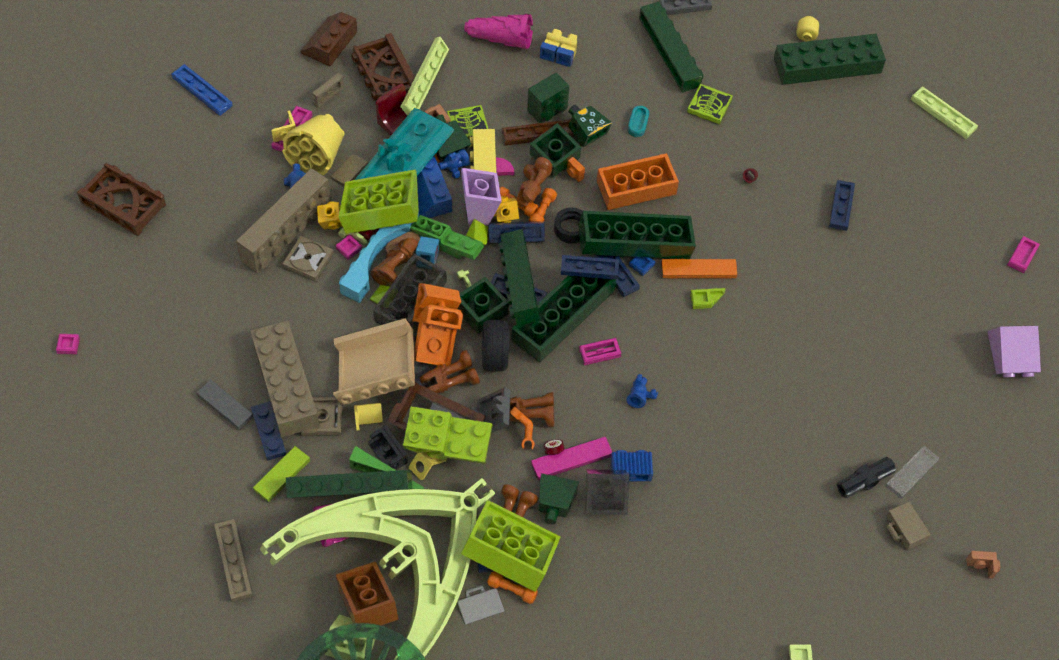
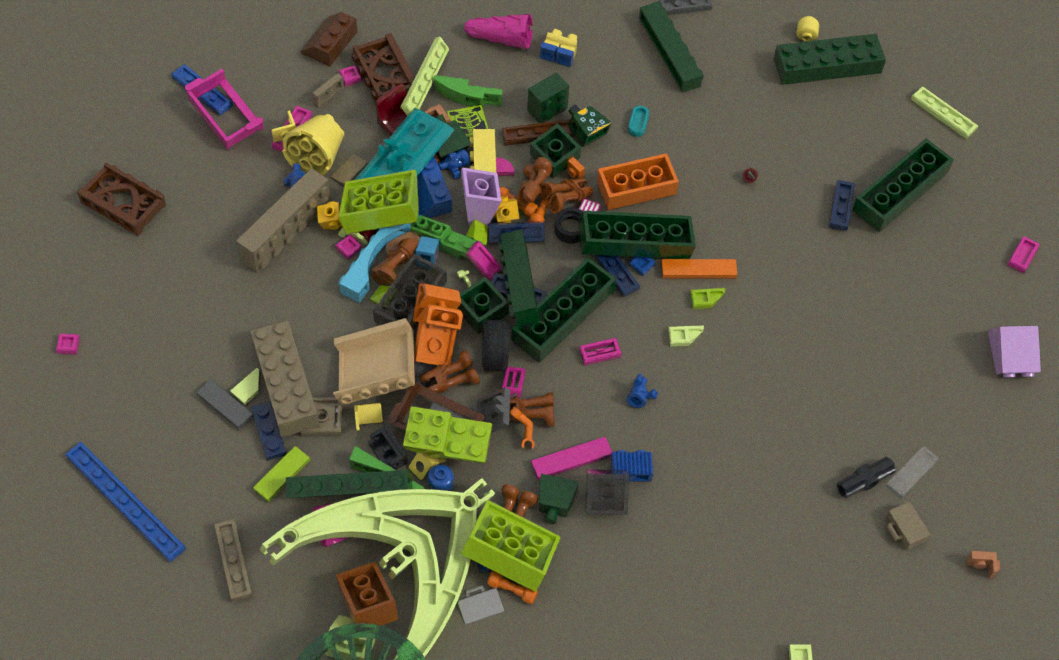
dark tan piece [282,236,334,281] -> none
dark red tile [544,439,565,455] -> none
dark blue plate [560,255,619,280] -> none
tile [687,84,733,125] -> none
none -> blue tile [65,442,186,563]
none -> dark pink piece [185,69,264,150]
none -> yellowish green tile [230,368,260,406]
none -> dark pink tile [339,65,362,87]
none -> blue head [427,465,454,491]
none -> bright green slope [434,75,503,108]
none -> dark pink tile [465,241,502,281]
none -> dark pink tile [502,367,526,397]
none -> dark orange piece [540,178,593,214]
none -> tile [579,199,601,211]
none -> yellowish green tile [668,325,704,347]
none -> dark green brick [852,138,954,232]

